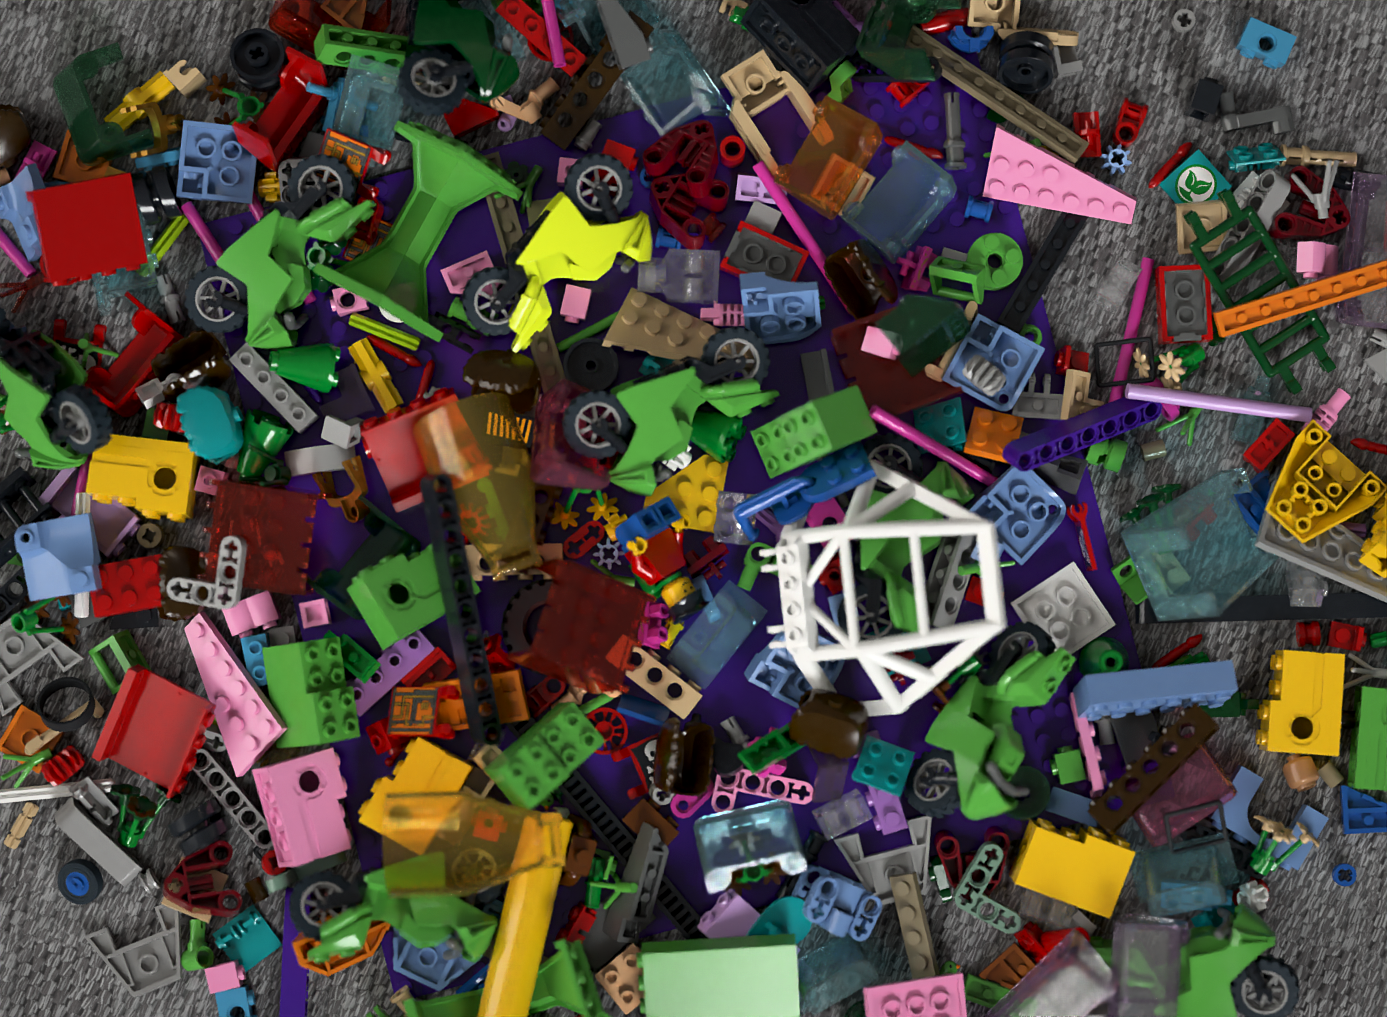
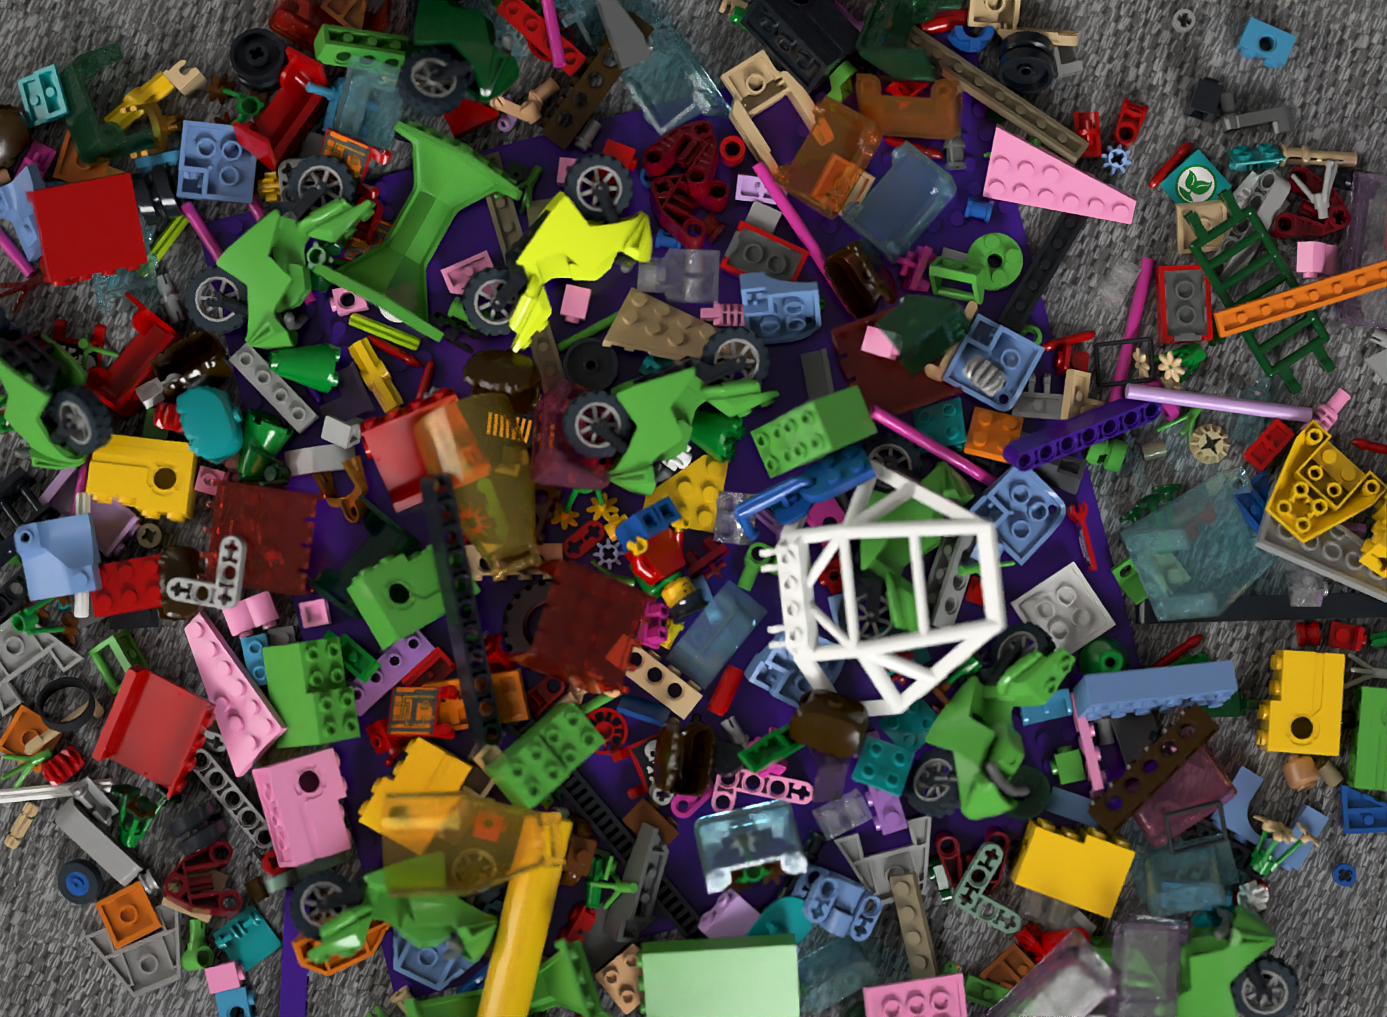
none -> teal slope [17,64,70,129]
none -> orange plate [94,880,163,950]
none -> red piece [707,664,744,717]
none -> clear orange windscreen [856,73,964,140]
none -> teal hinge [876,698,938,753]
none -> dark azure hinge [1018,688,1073,726]
none -> red piece [1040,331,1096,351]
none -> tan gear [1189,424,1230,464]

